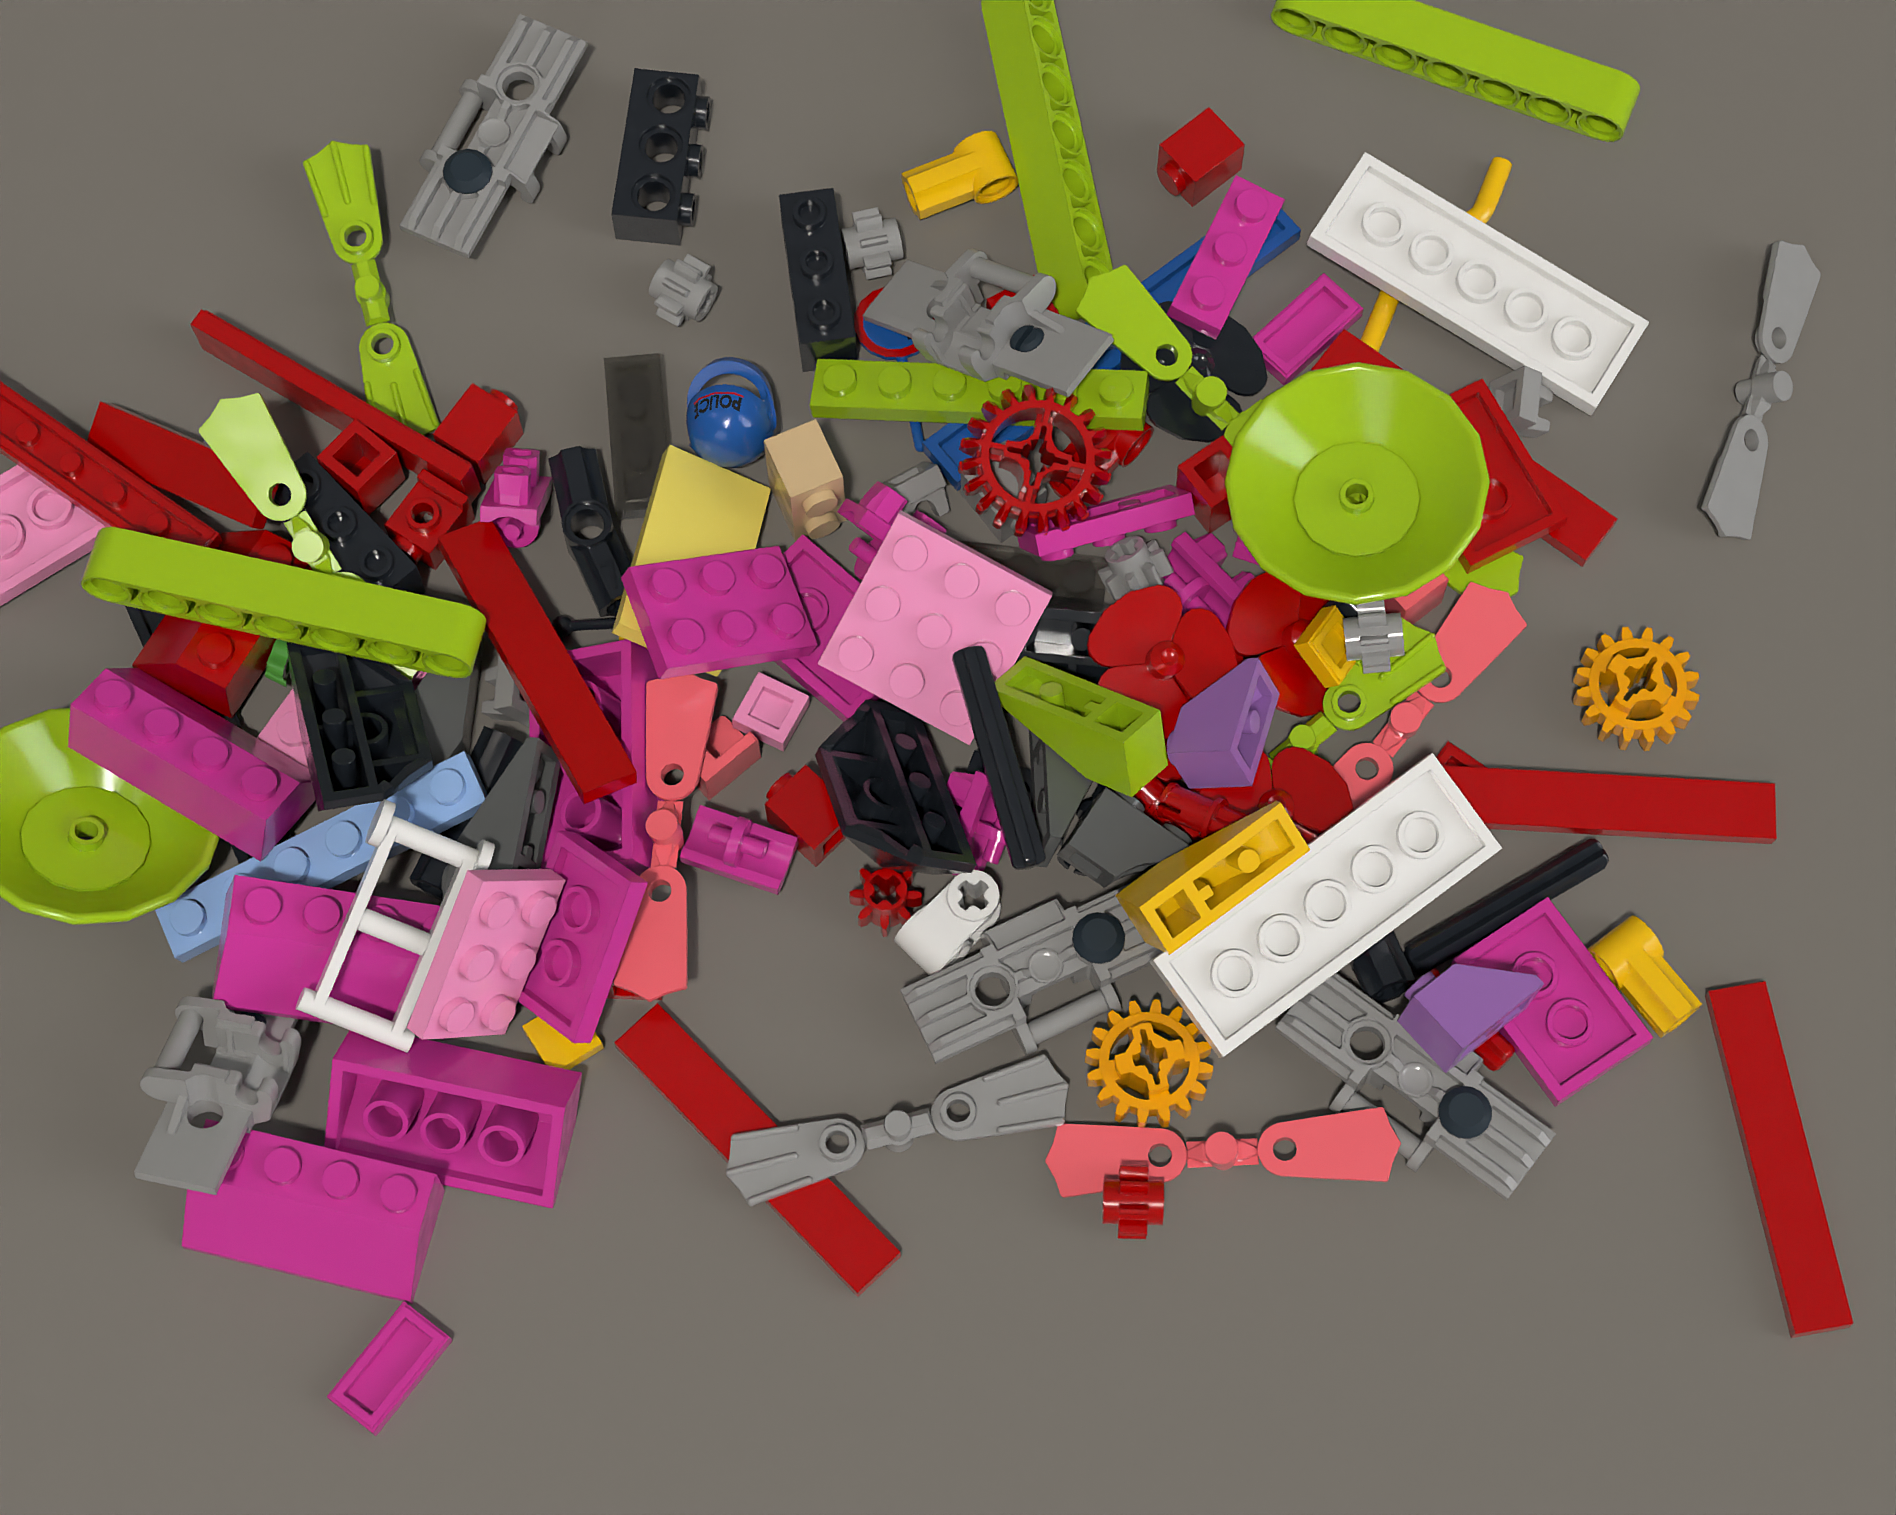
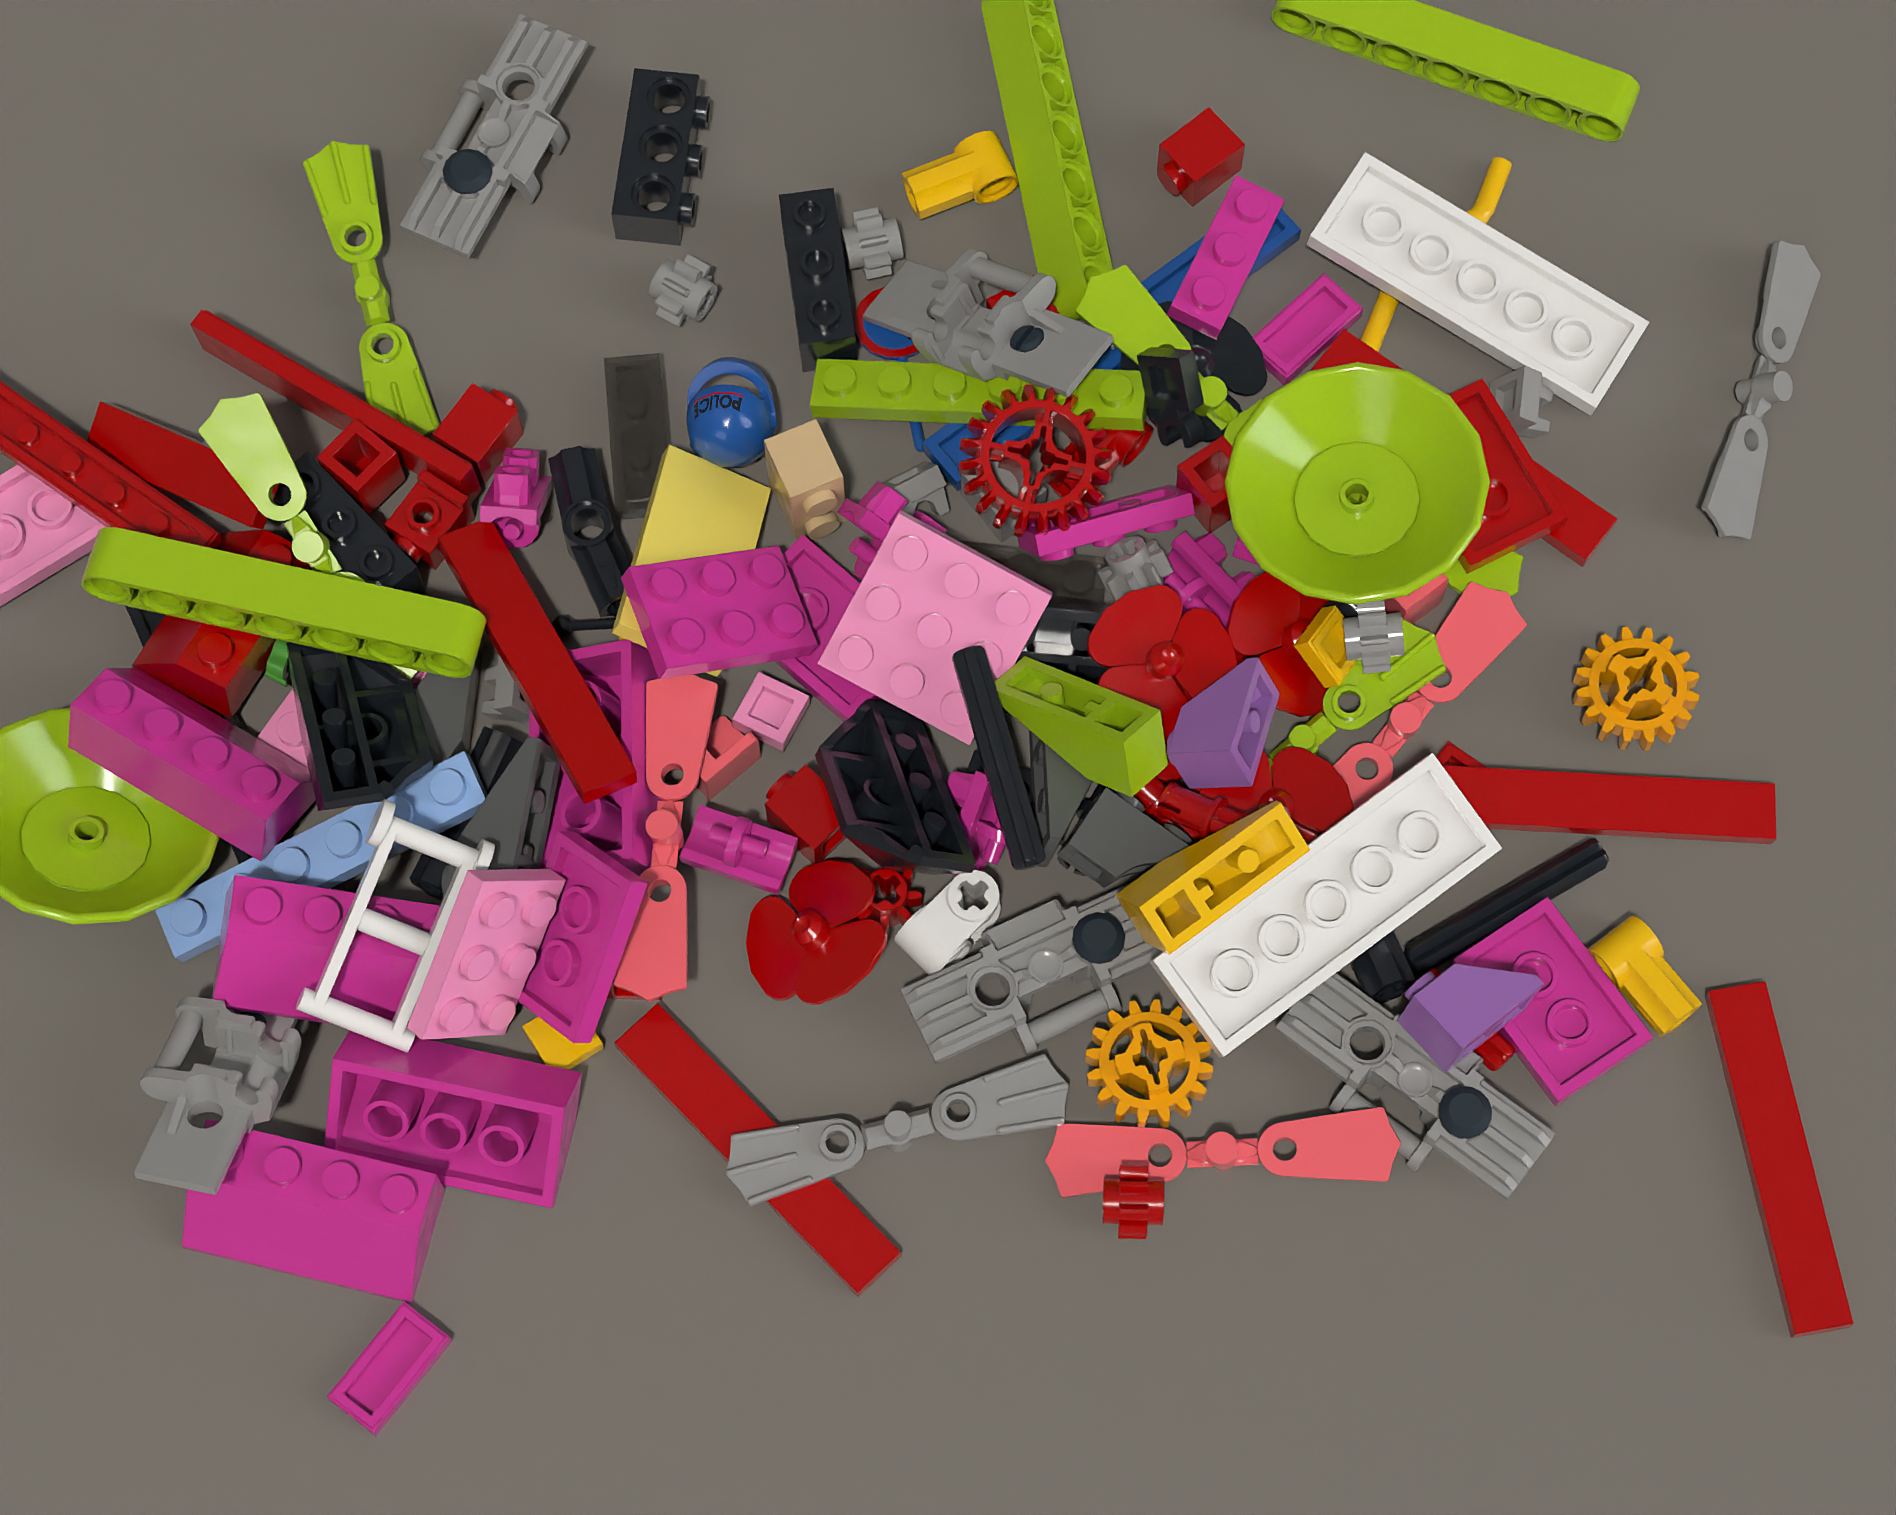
none -> red piece [745,860,888,1005]
none -> black plate [1137,347,1205,448]

